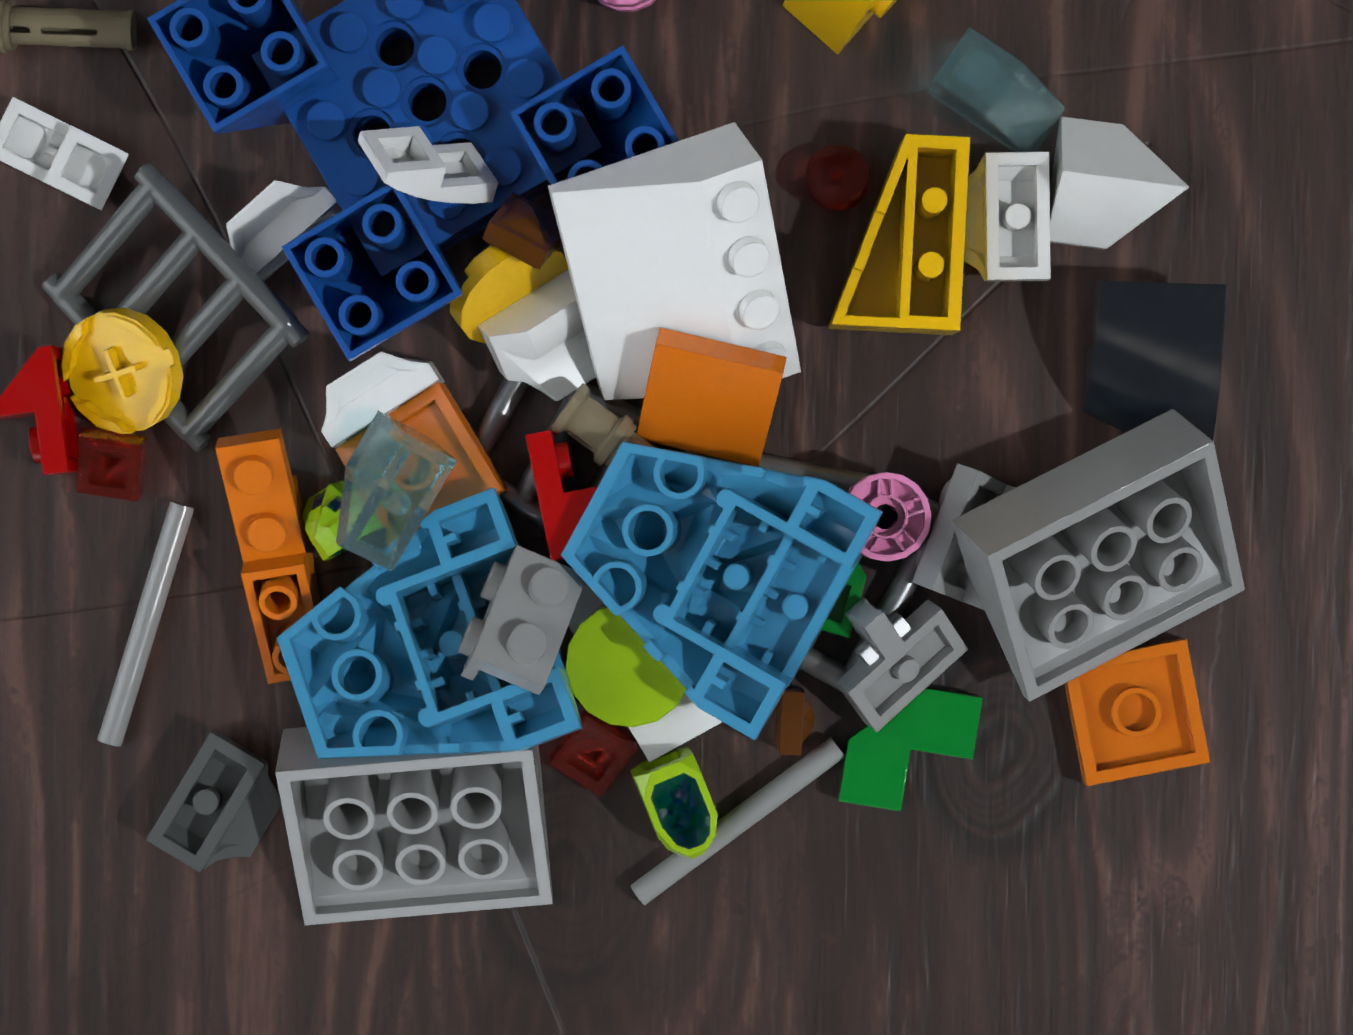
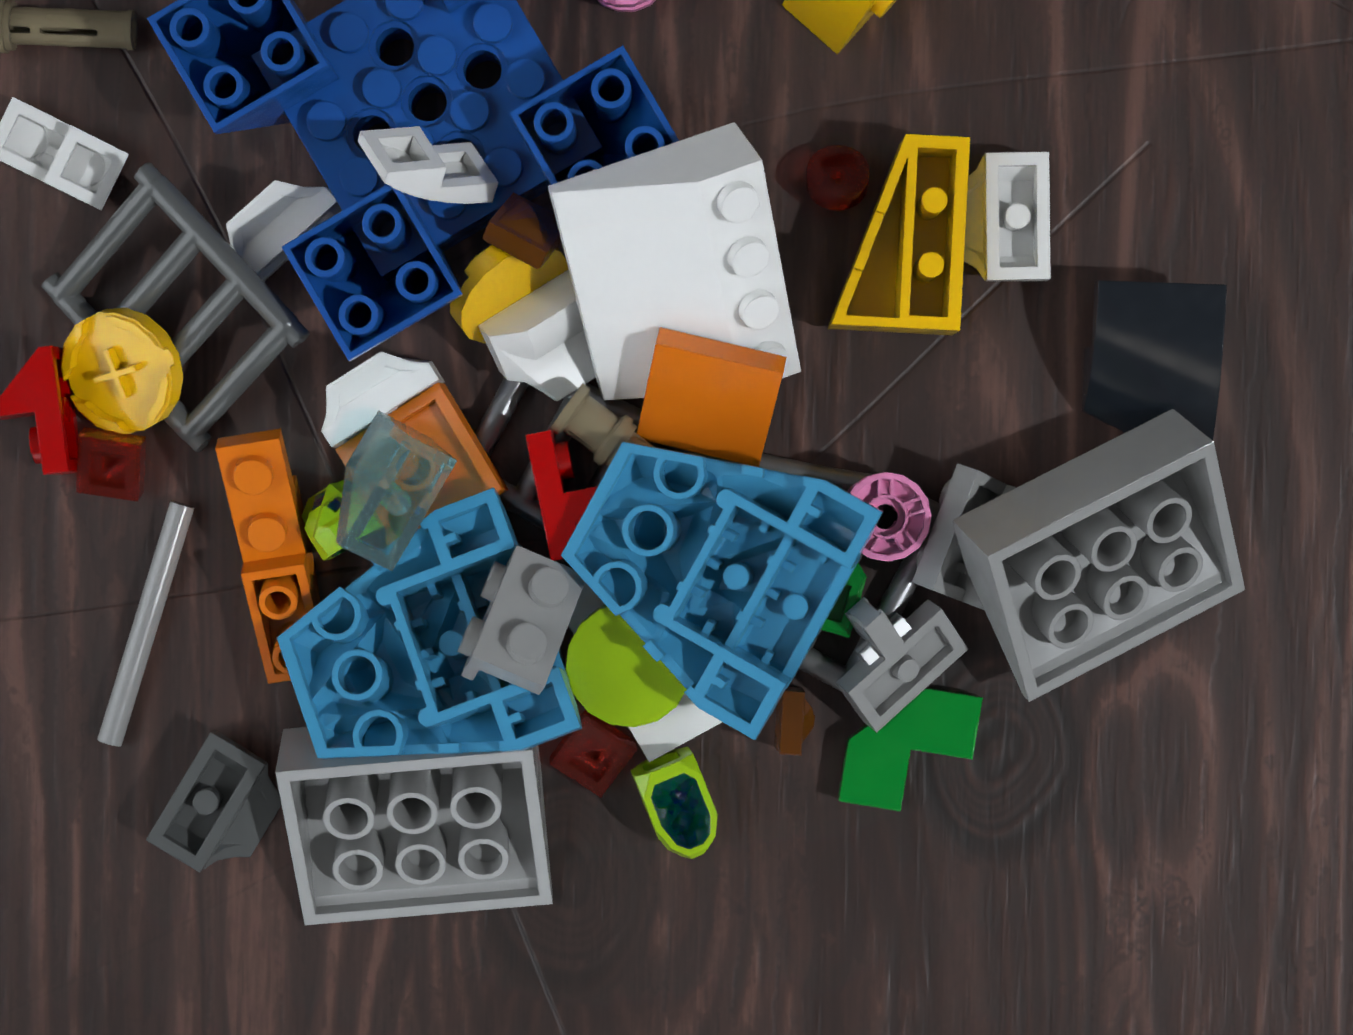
light grey piece [630,737,845,905] -> none
clear light blue slope [926,27,1066,152] -> none
white slope [1050,116,1189,250] -> none
orange tile [1064,638,1210,786] -> none

